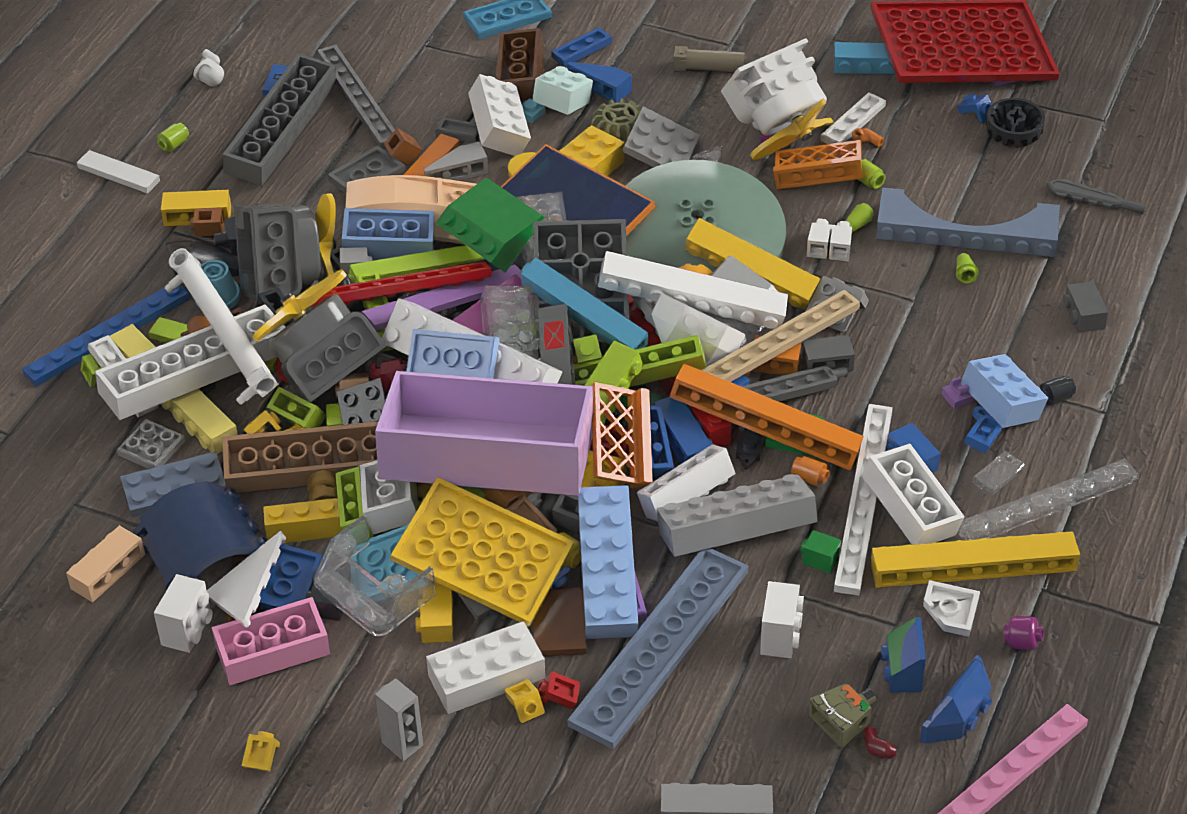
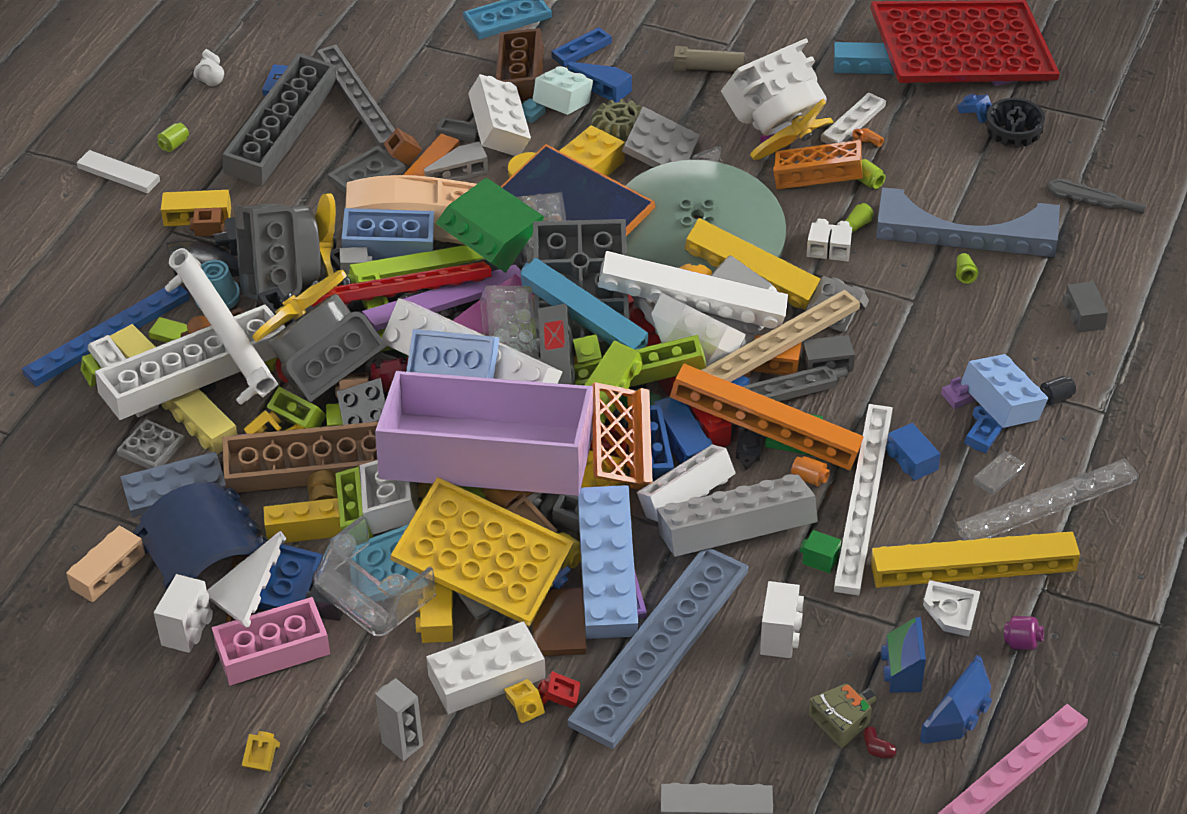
white brick [862,444,964,545] -> none

